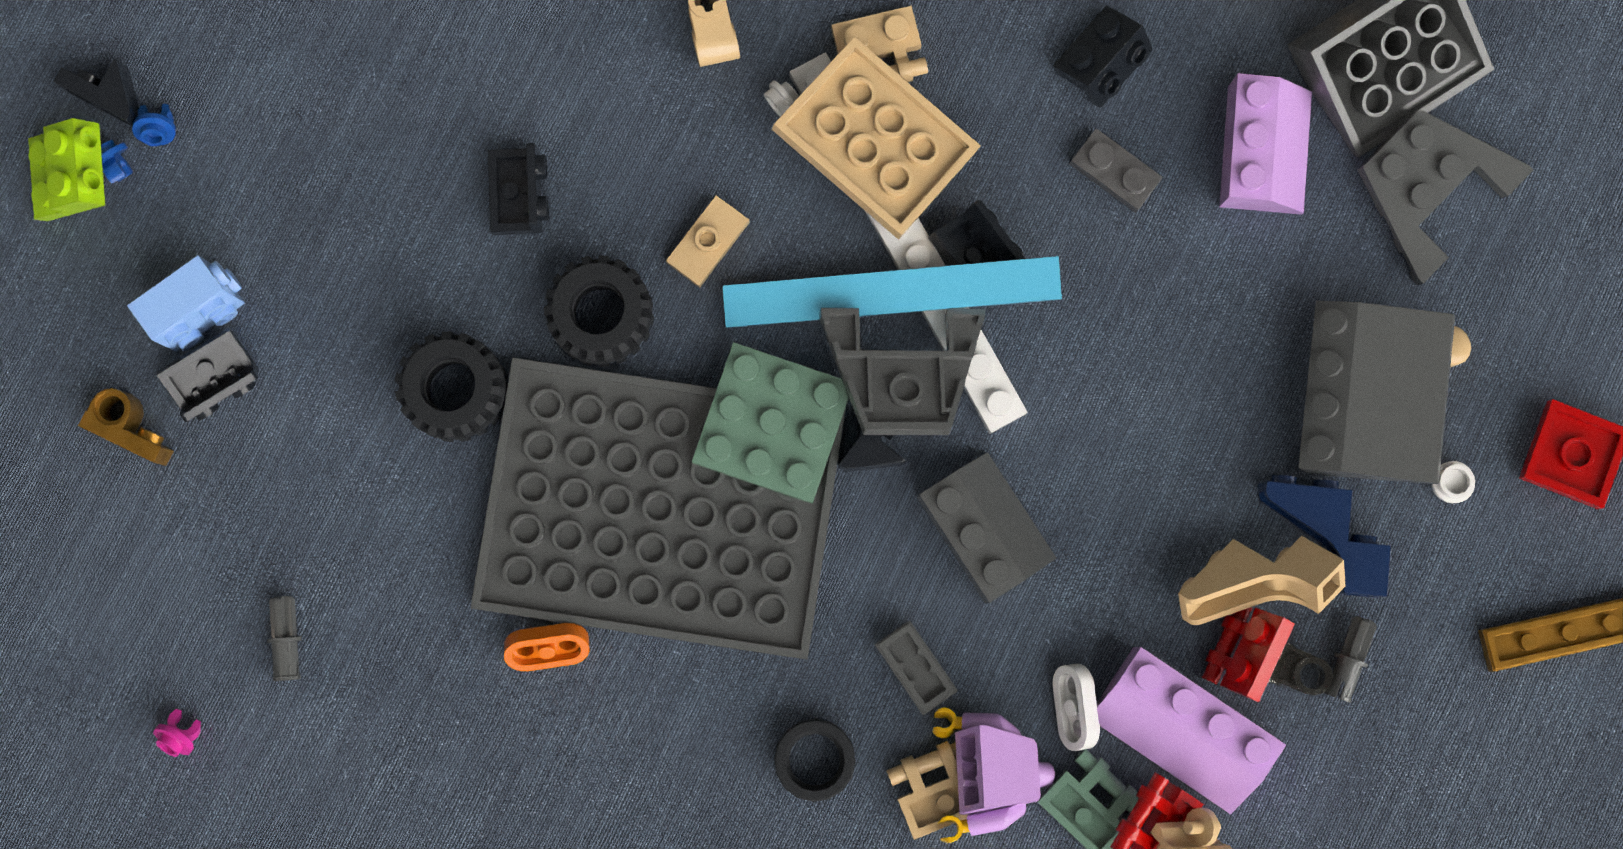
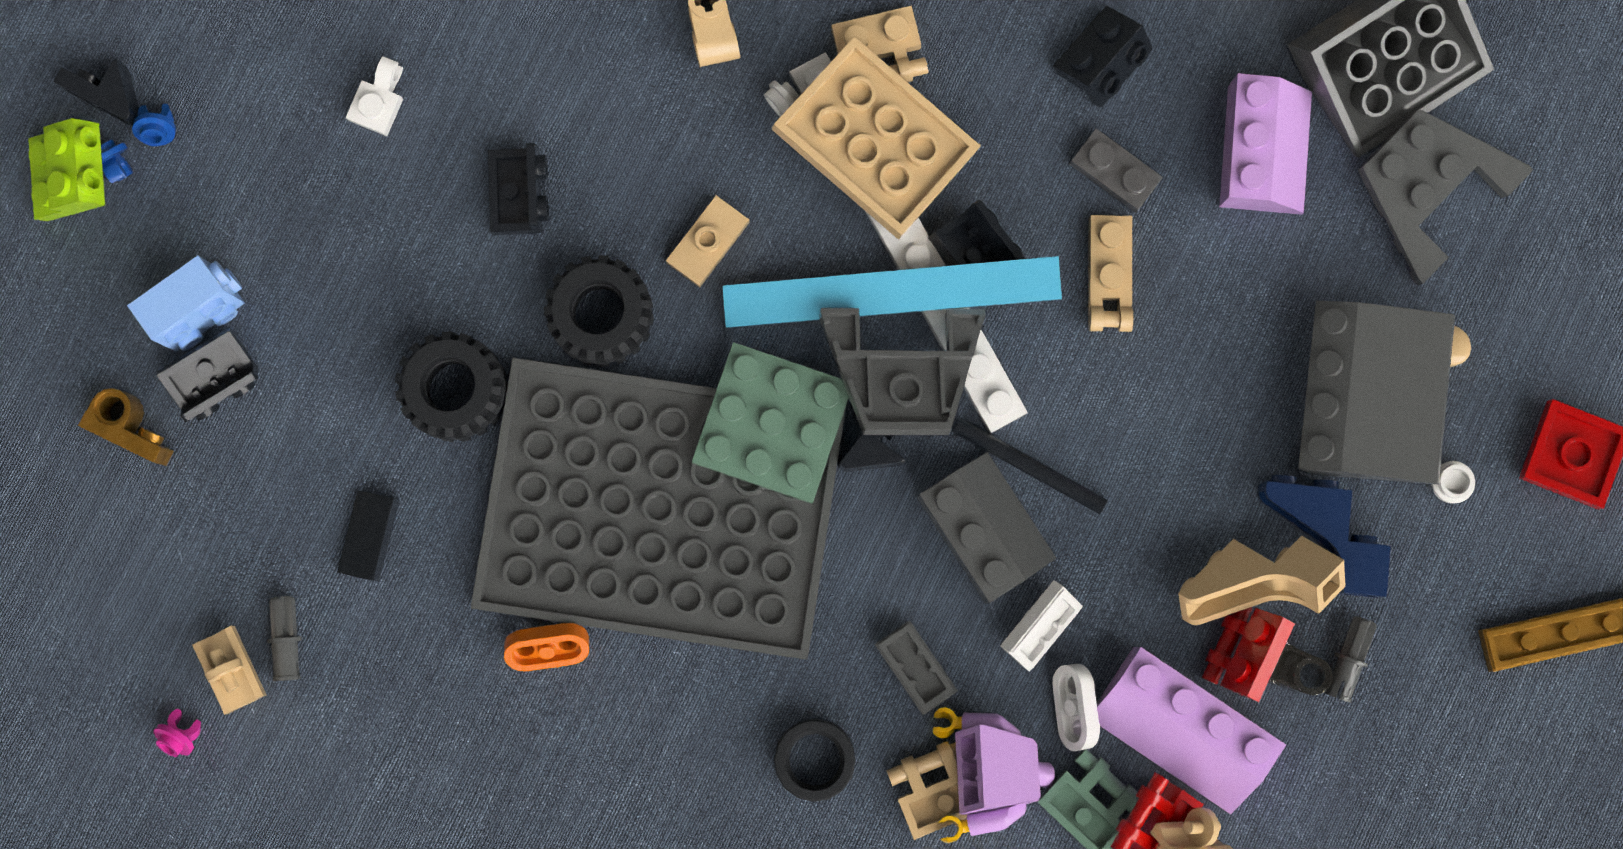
none -> tan hips [192,626,266,715]
none -> black slope [337,490,400,582]
none -> white plate [346,56,403,137]
none -> black bar [953,418,1108,515]
none -> white plate [1000,580,1083,672]
none -> tan plate [1088,215,1133,332]

